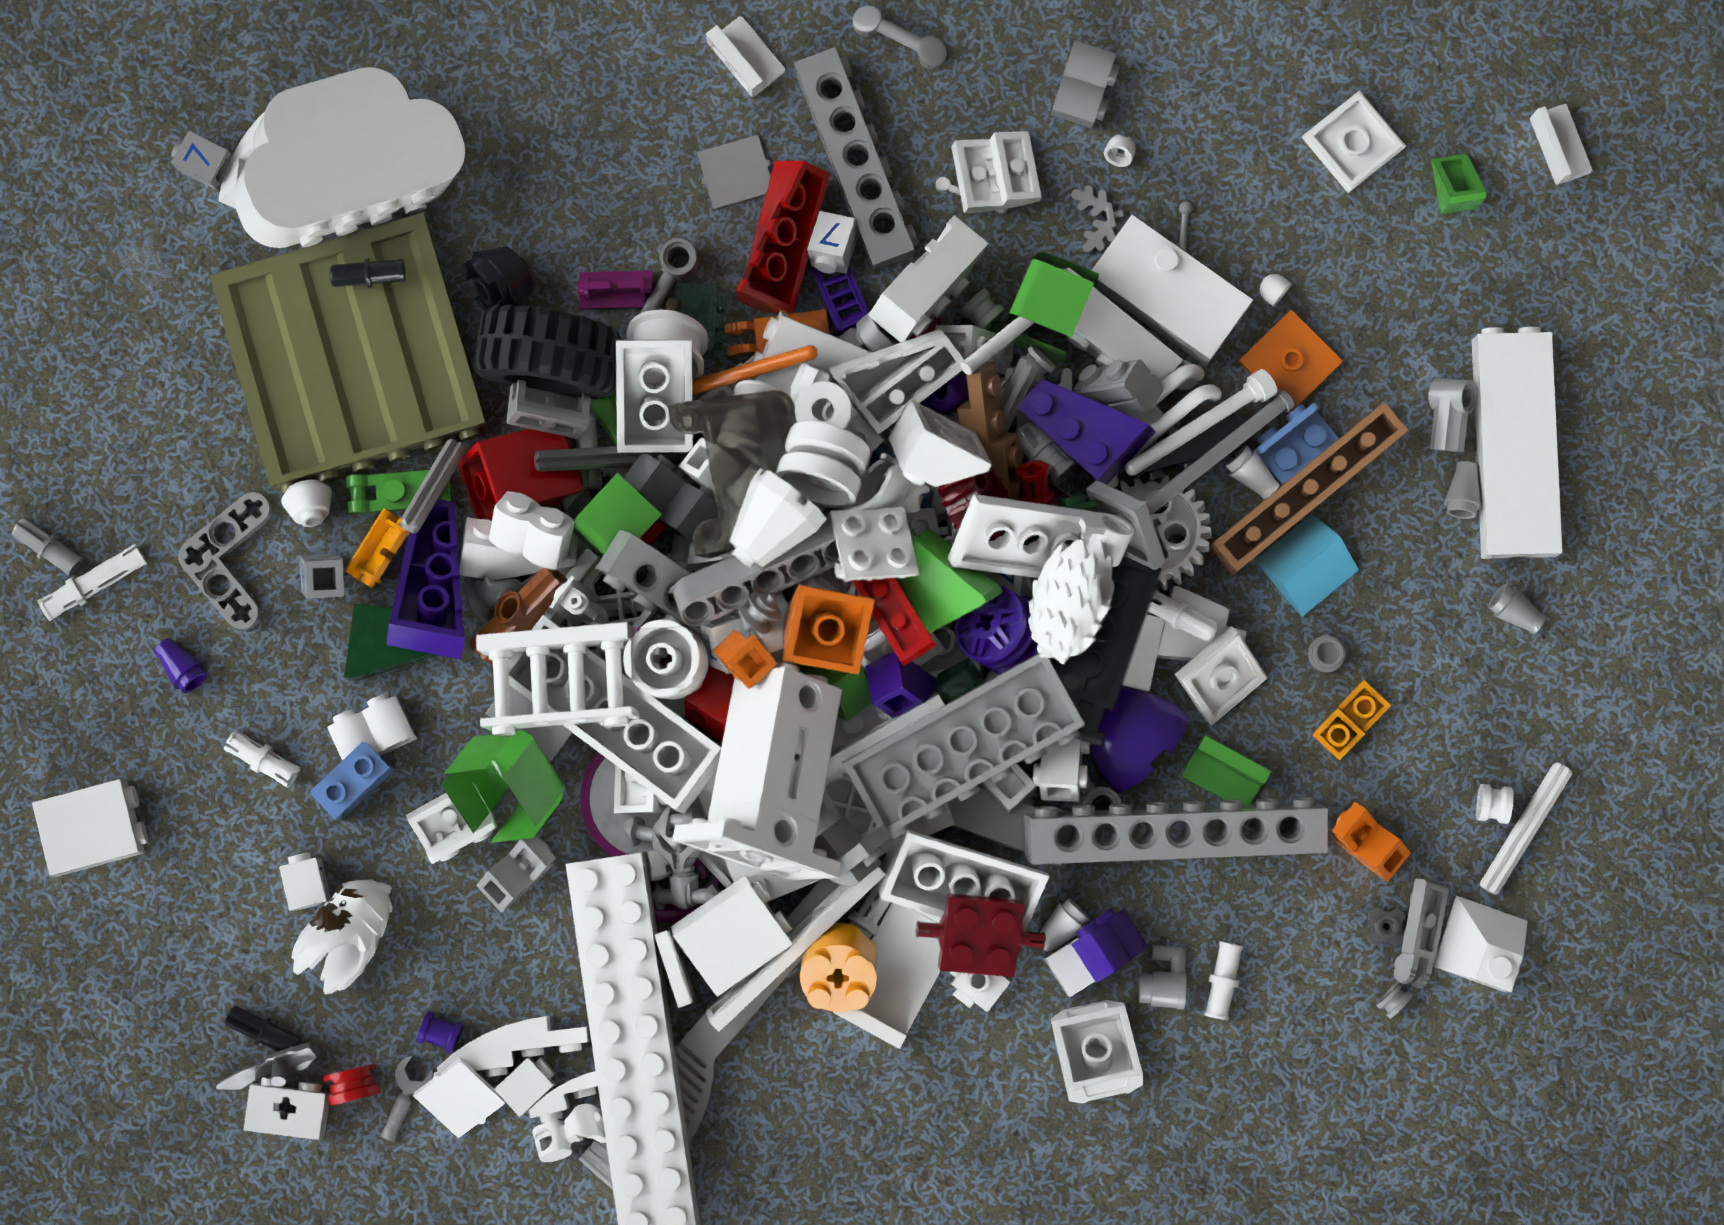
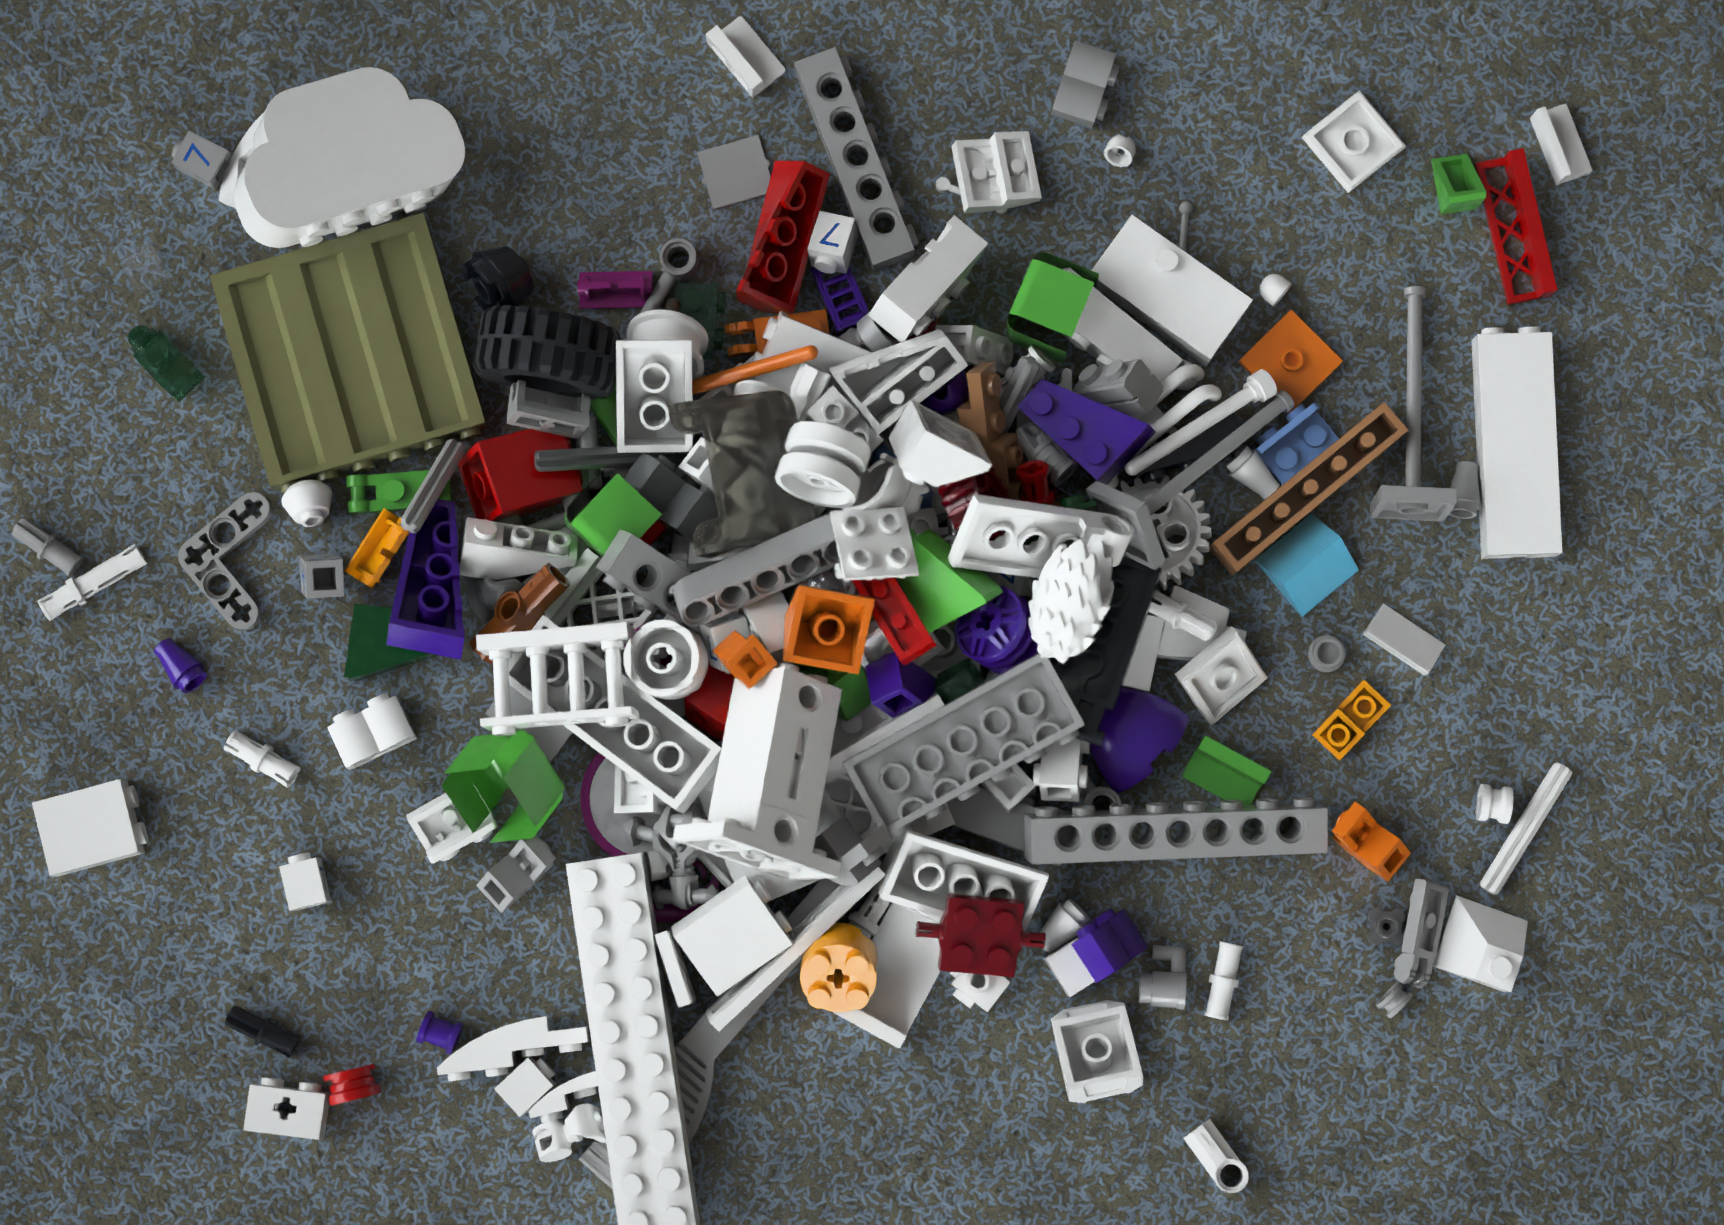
flat silver piece [216,1042,318,1090] -> none
white head [291,879,393,994] -> none
medium blue bracket [310,742,395,821] -> none
black axle [330,258,406,288] -> none
light grey piece [381,1056,434,1142] -> none
white piece [414,1058,505,1138] -> none
white brick [489,491,574,570] -> none
white hinge [549,576,609,626] -> none
white cone [729,468,827,567] -> none
light grey wheel [738,592,781,633] -> none
white piece [795,381,853,430] -> none
light grey bar [852,5,947,69] -> none
light grey wheel [959,288,1006,330] -> none
white bar [960,316,1035,375] -> none
light grey animal [1071,186,1124,254] -> none
light grey piece [1429,378,1478,453] -> none
light grey cone [1488,584,1546,634] -> none
none -> clear green brick [128,325,205,402]
none -> white piece [1183,1119,1249,1193]
none -> white slope [1363,603,1445,676]
none -> light grey tile [1369,286,1457,522]
none -> red fence [1474,148,1558,305]

